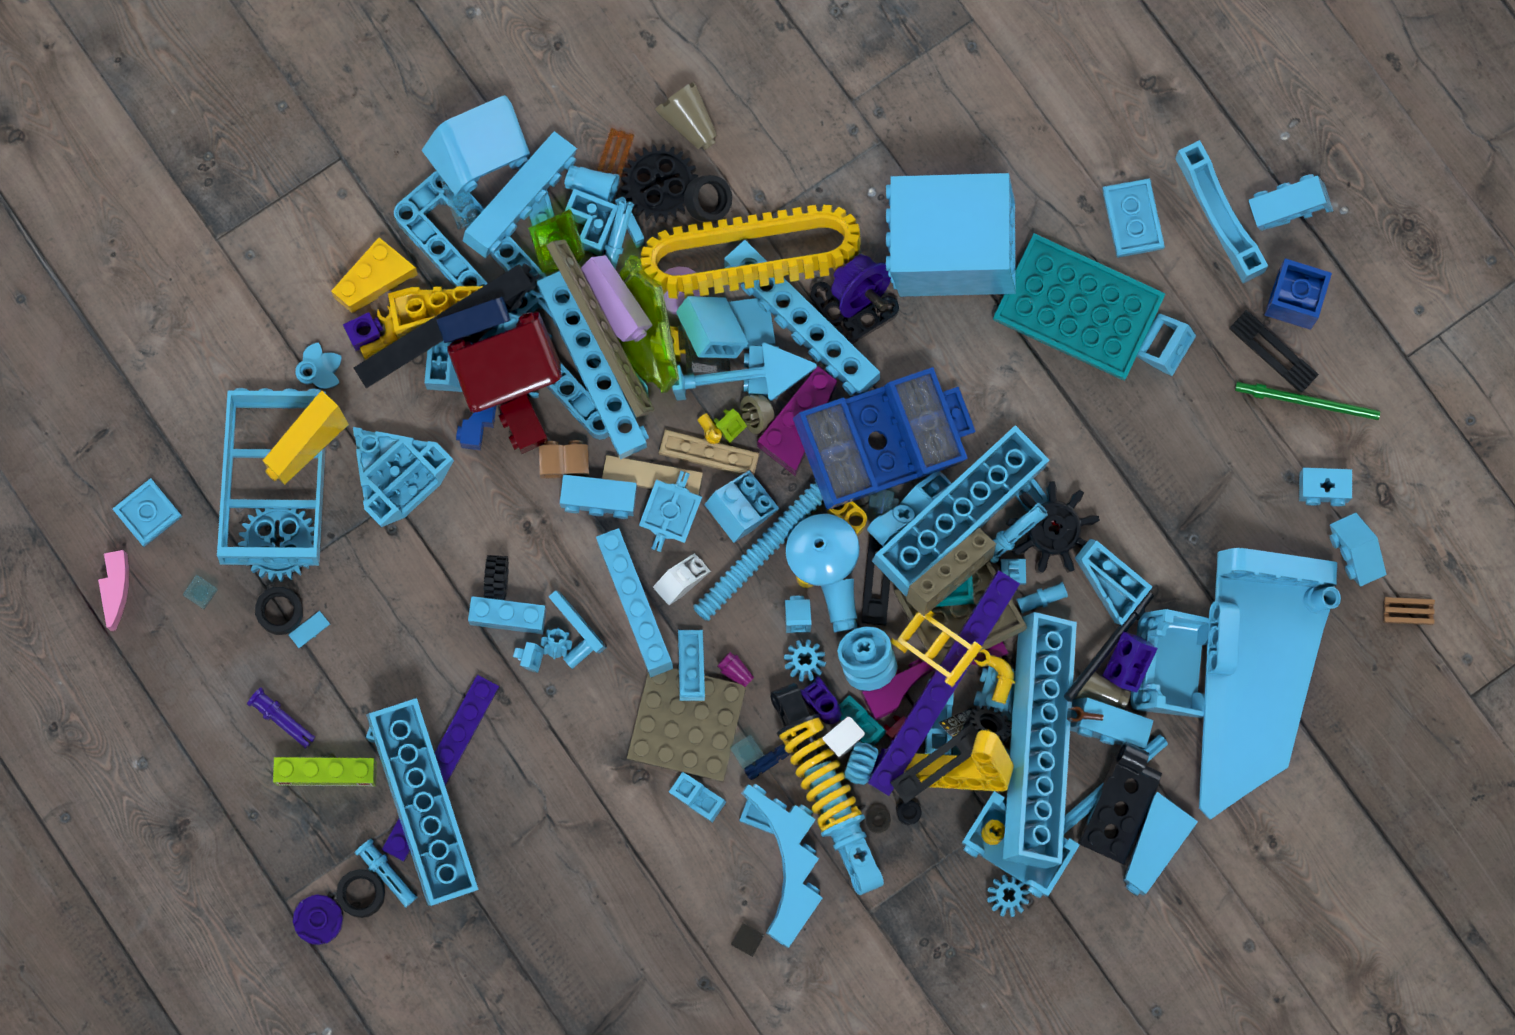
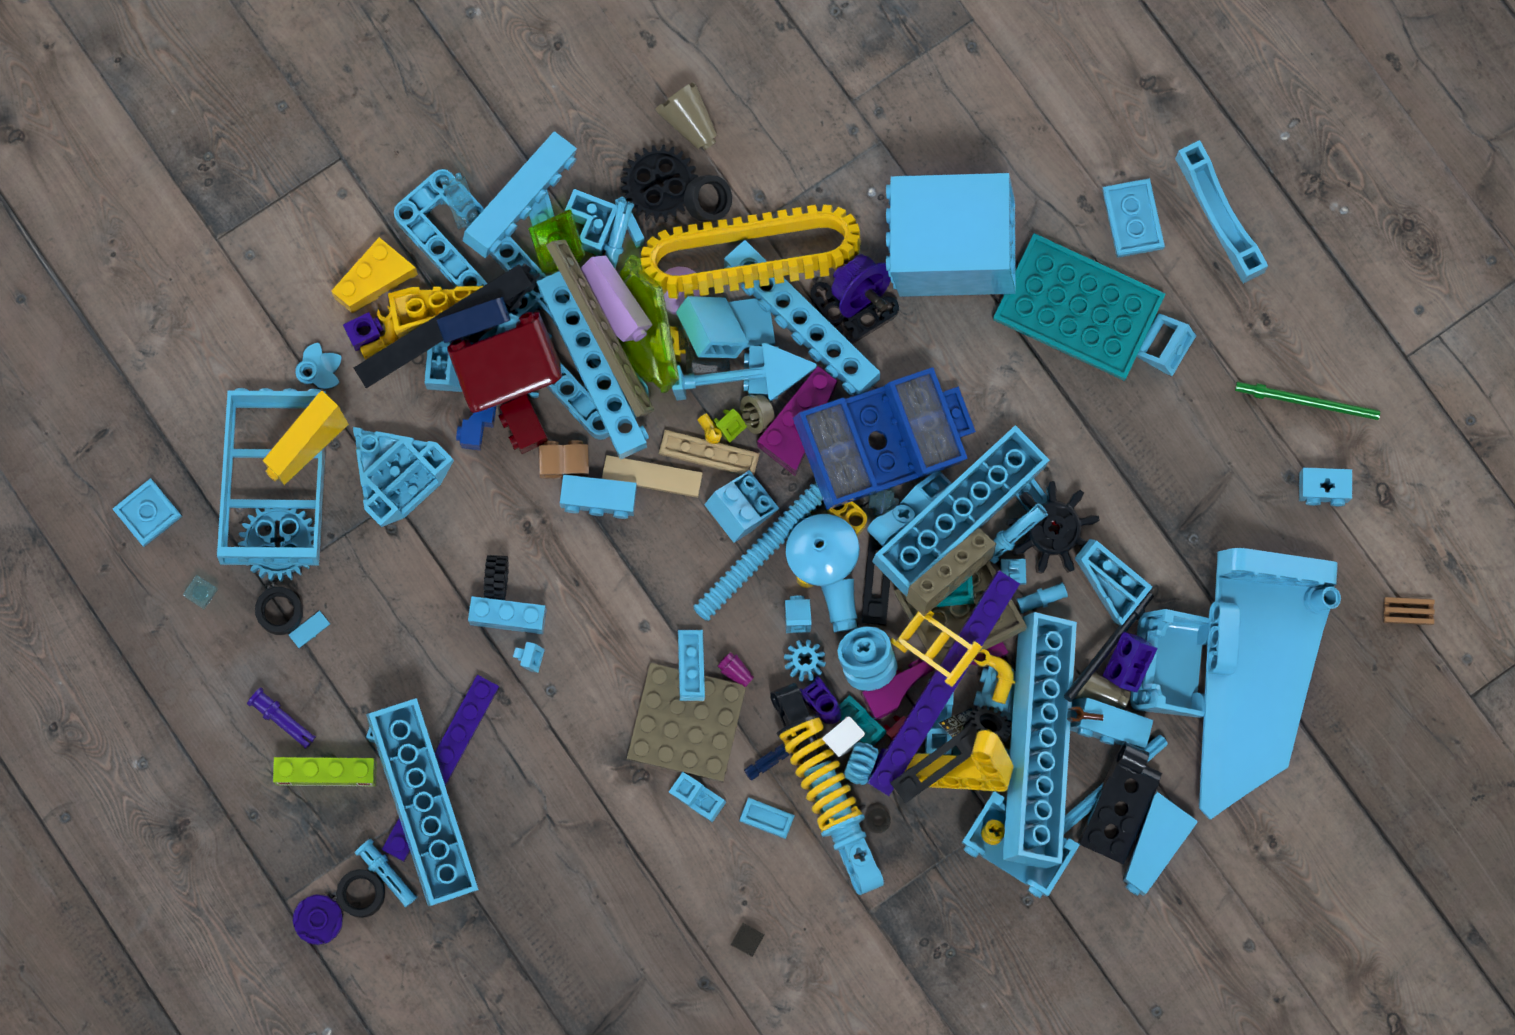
bright pink slope [98,550,129,631] -> none
medium azure windscreen [421,95,531,196] -> none
medium azure gear [541,627,572,659] -> none
medium azure piece [549,590,607,669] -> none
medium azure plant [564,165,620,203] -> none
medium azure arch [596,528,673,678] -> none
clear orange tile [597,128,634,181] -> none
medium azure plate [639,470,702,552] -> none
white slope [653,553,711,605] -> none
clear light blue plate [730,734,764,770] -> none
medium azure arch [741,784,823,948] -> none
black tile [896,800,922,826] -> none
medium azure gear [987,875,1030,917] -> none
black container [1229,310,1319,394] -> none
medium azure wedge [1249,174,1333,231] -> none
blue brick [1264,258,1332,330] -> none
medium azure brick [1329,513,1387,587] -> none

